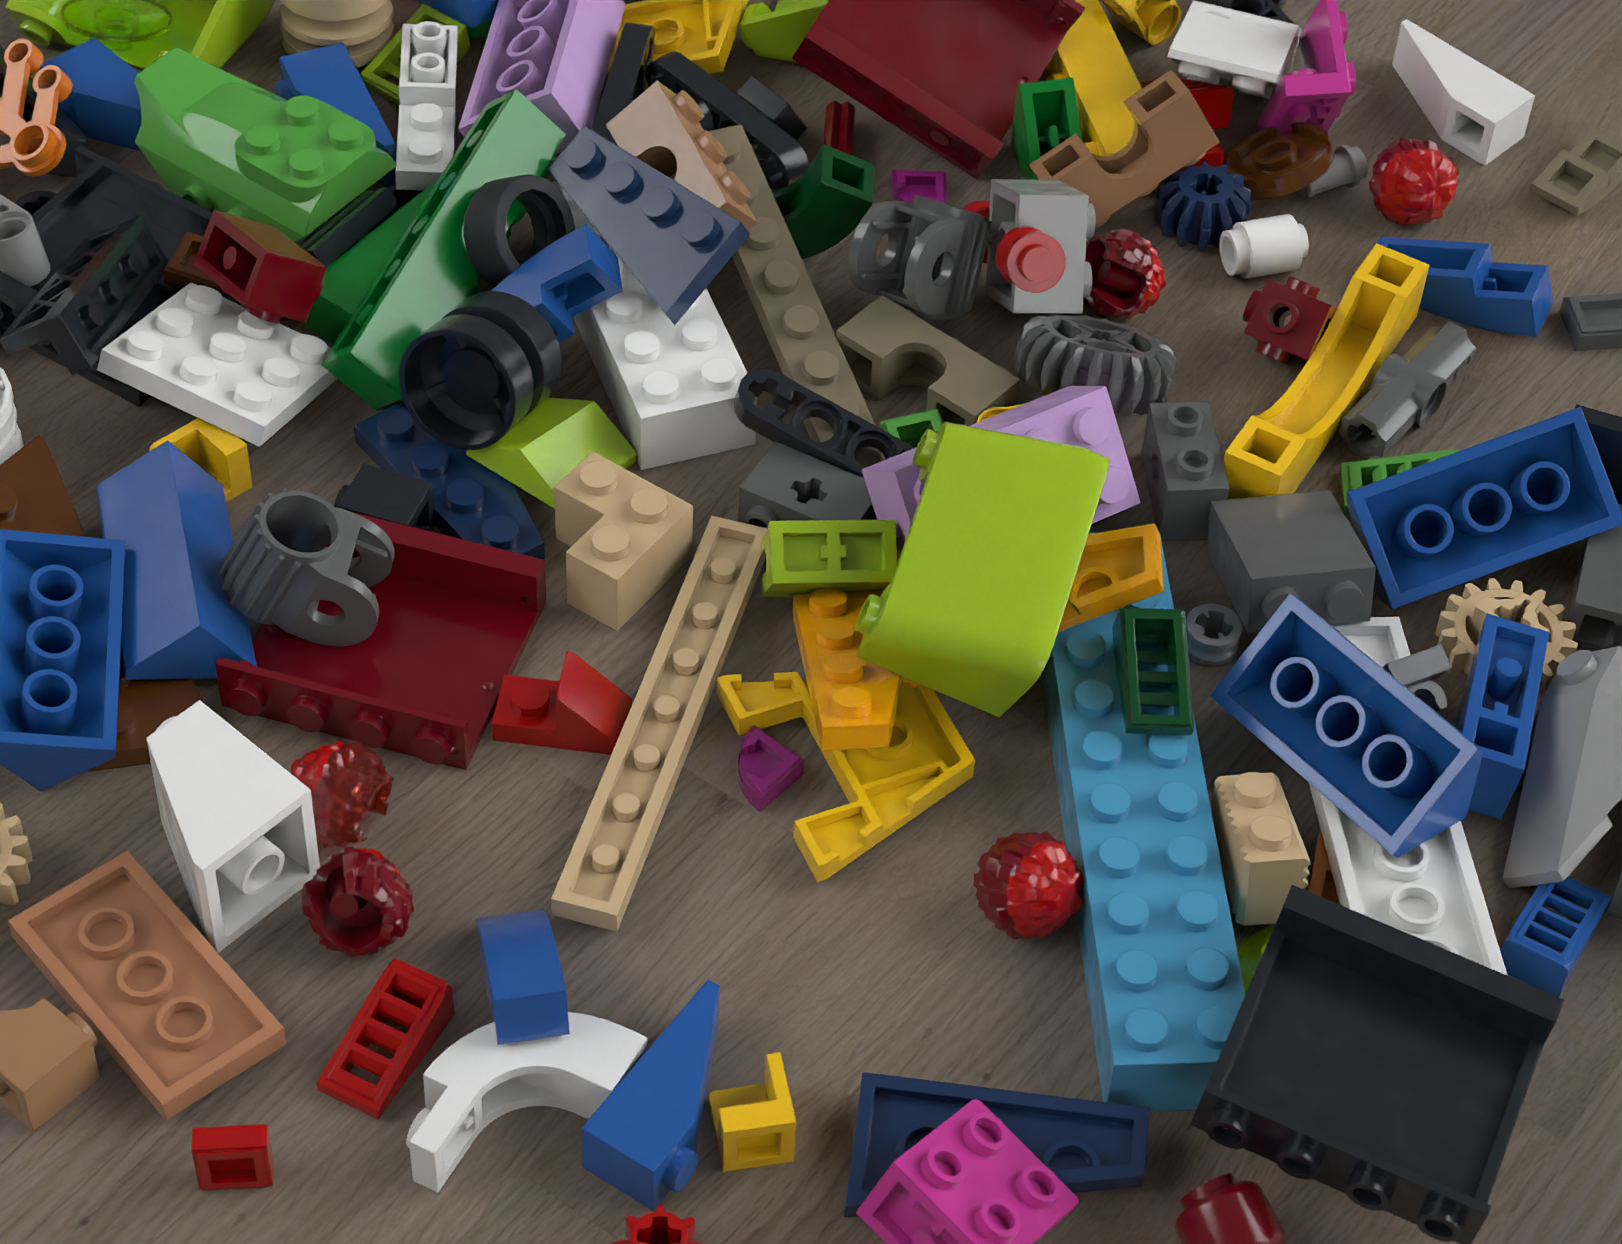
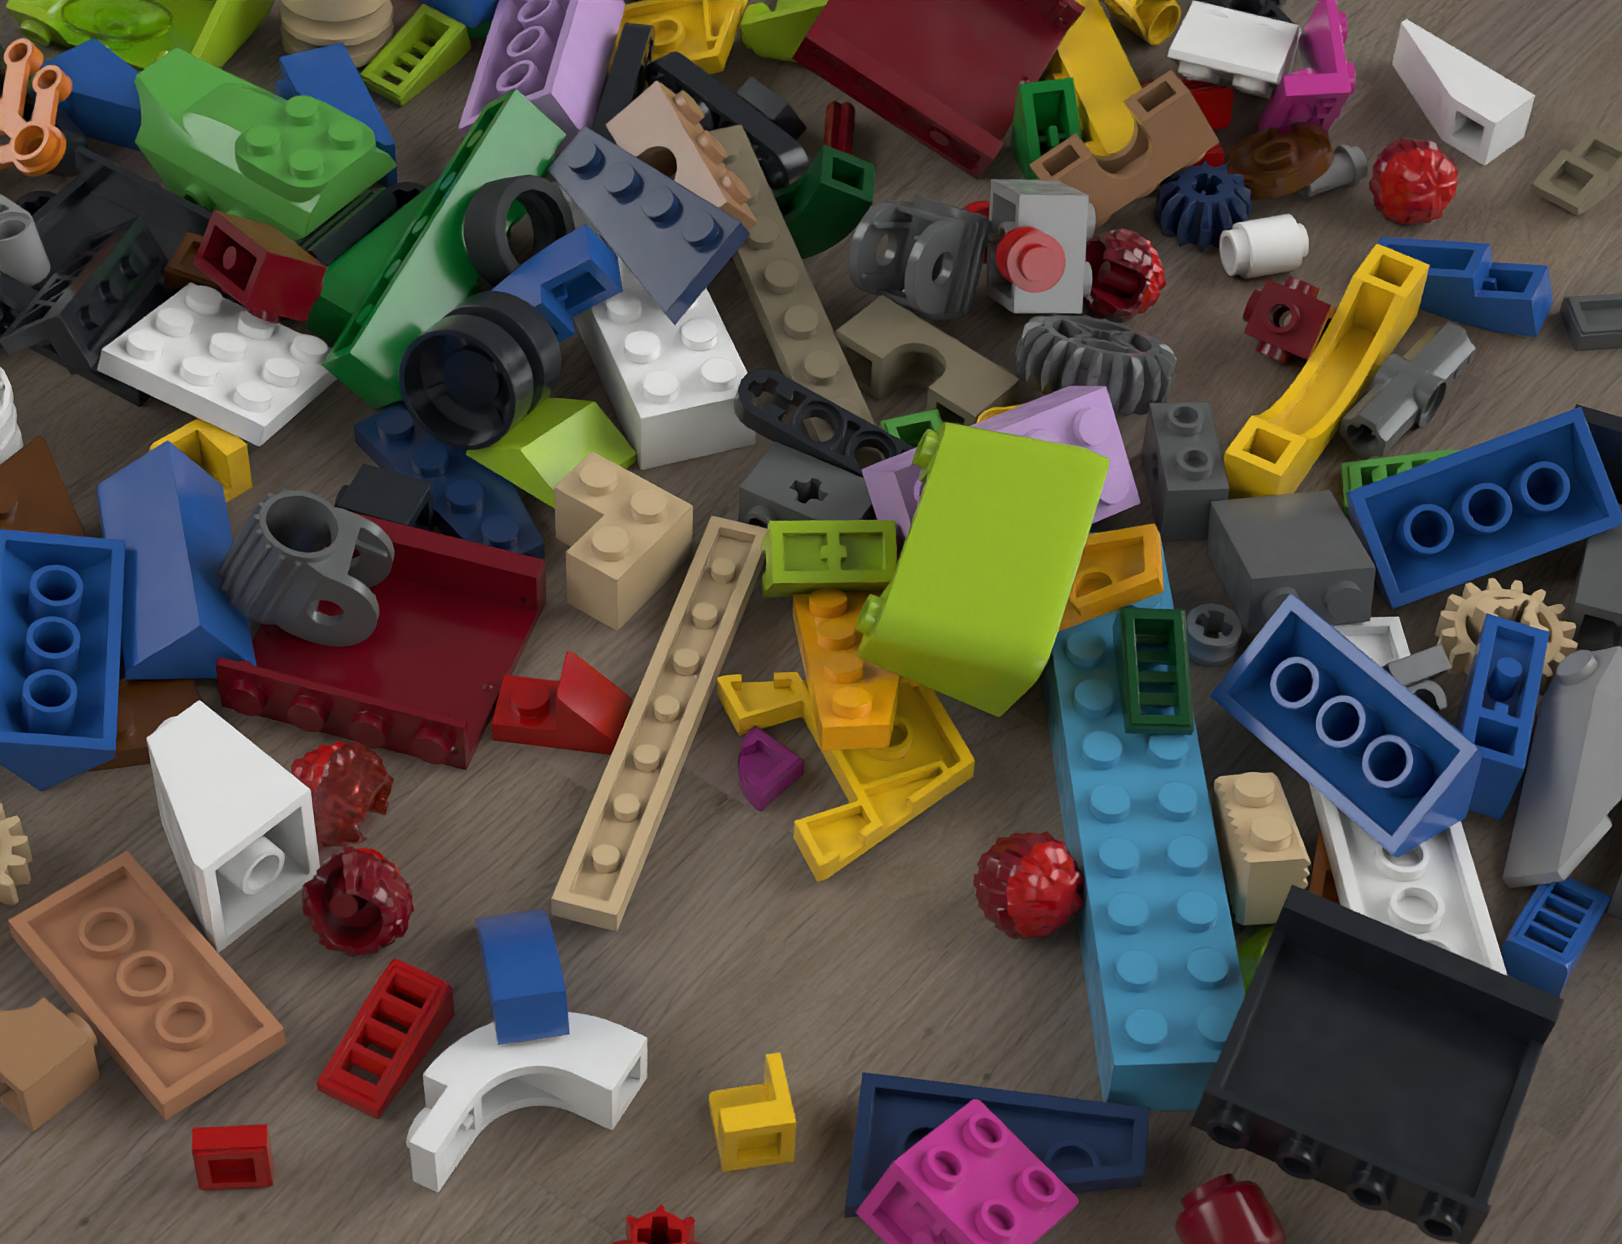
white slope [396,22,458,190] -> none
blue slope [581,979,720,1211] -> none
magenta tile [890,169,947,204] -> none

